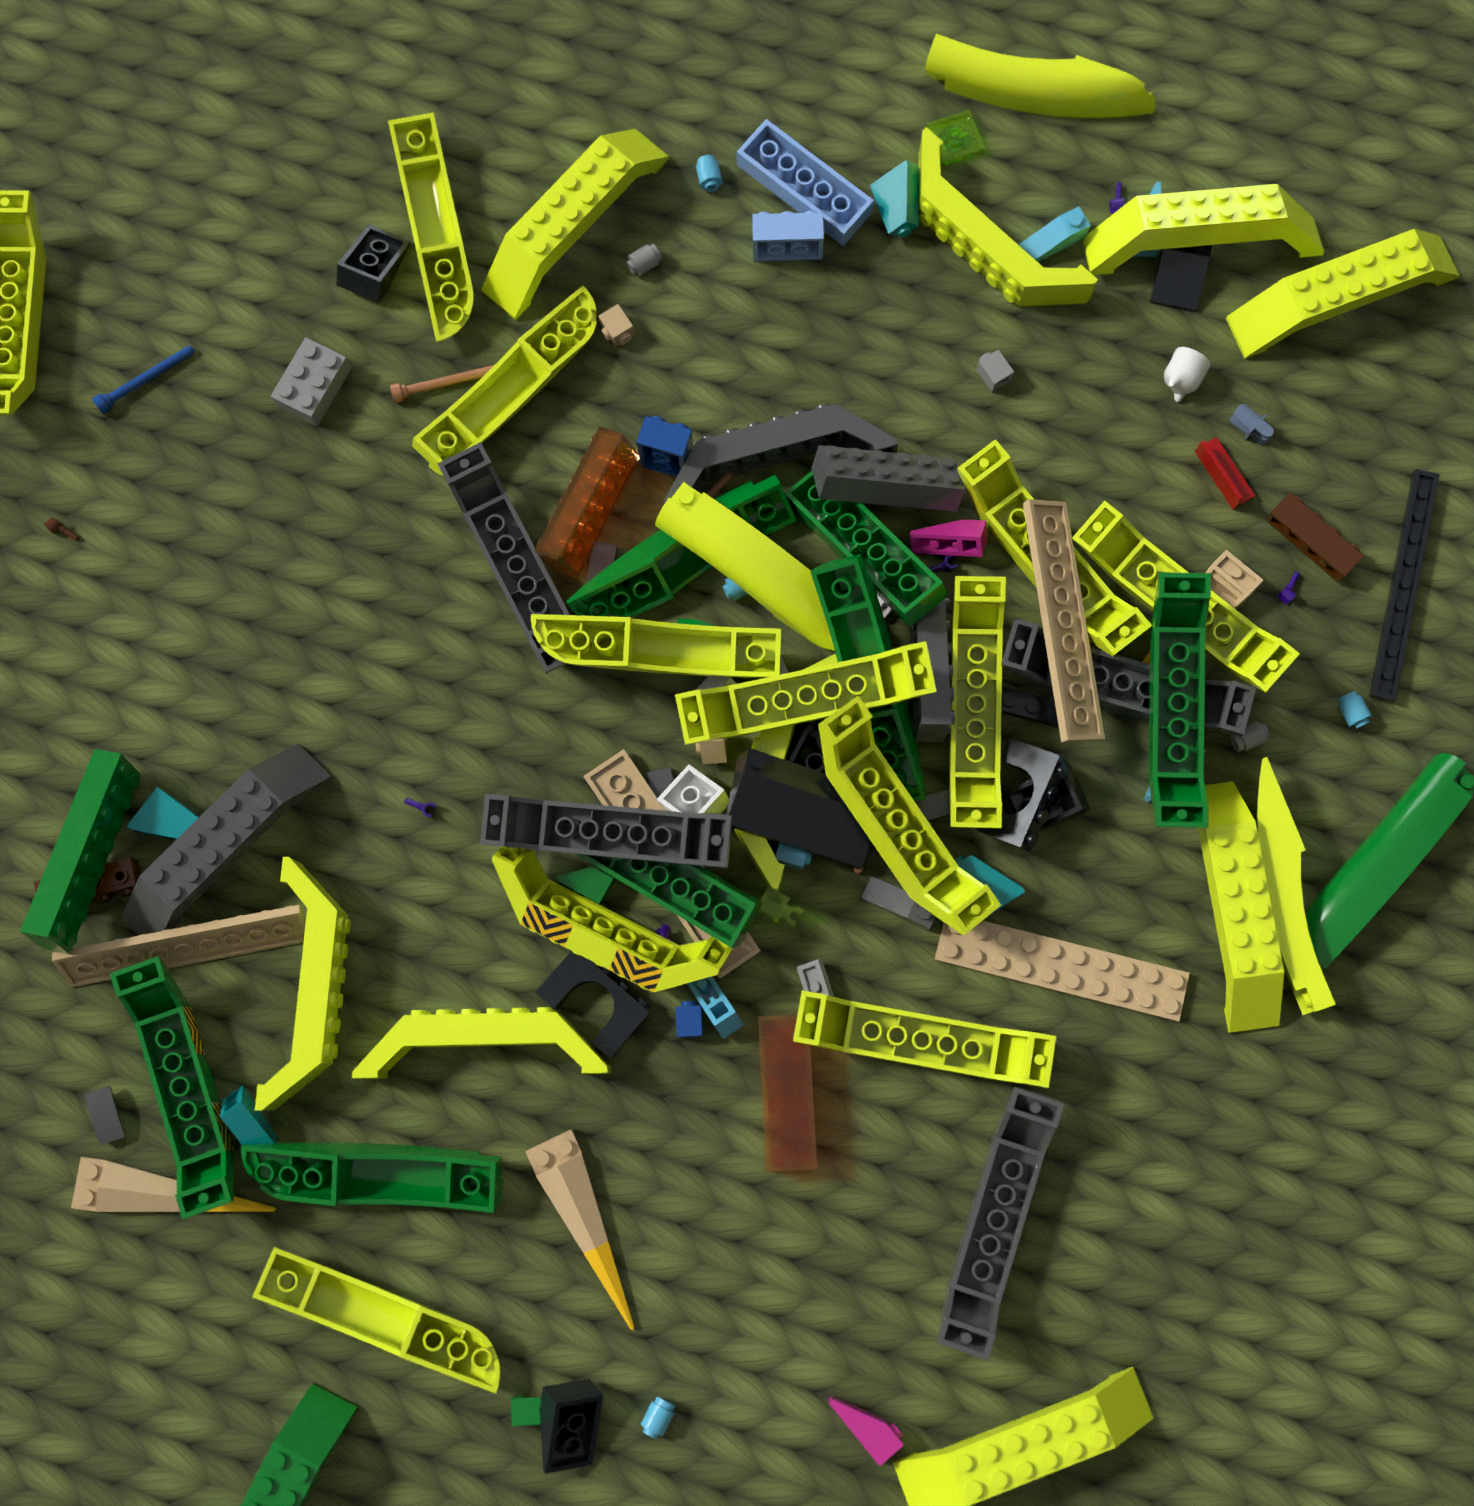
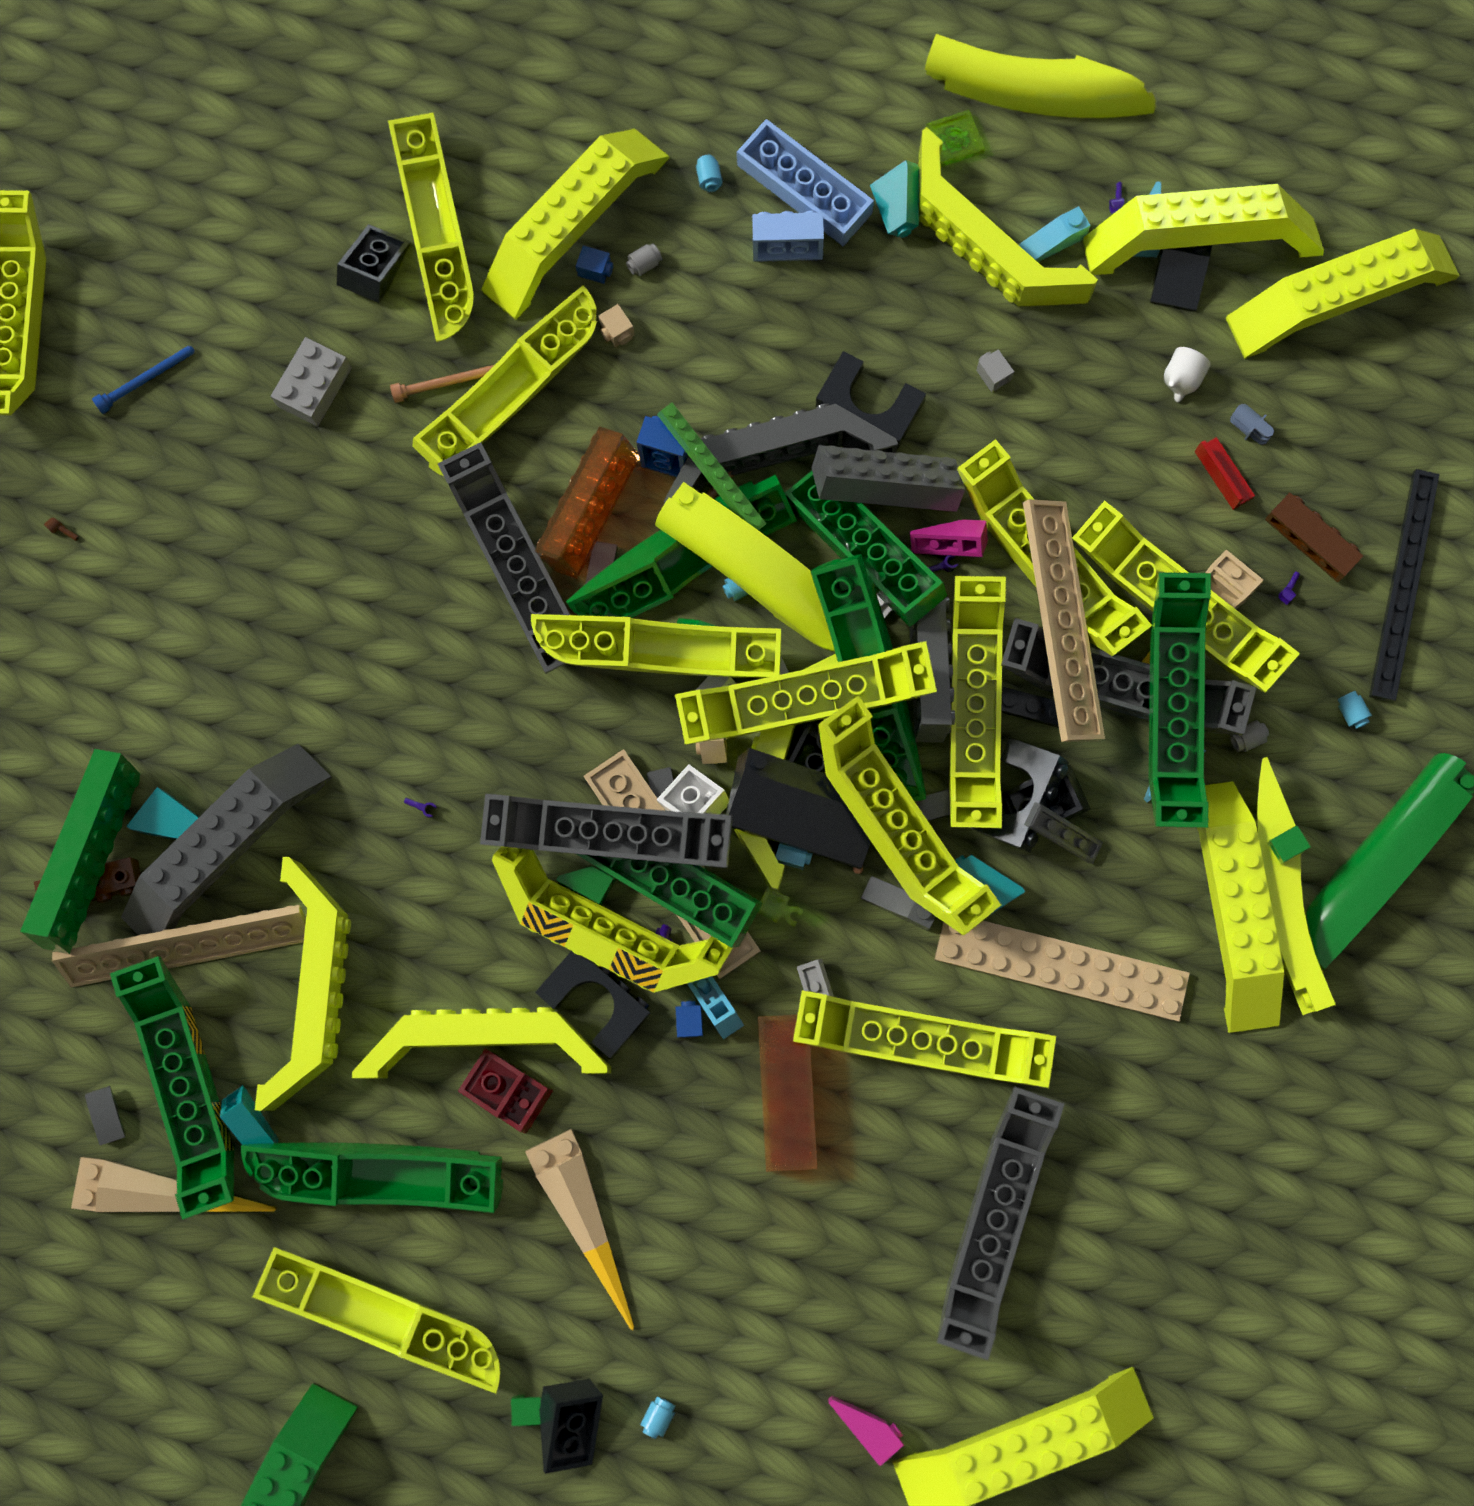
none -> dark red slope [458,1048,553,1134]
none -> blue brick [576,246,613,284]
none -> bright green piece [657,402,766,530]
none -> black arch [816,351,926,449]
none -> dark grey tile [1024,802,1103,864]
none -> green panel [1268,826,1311,864]

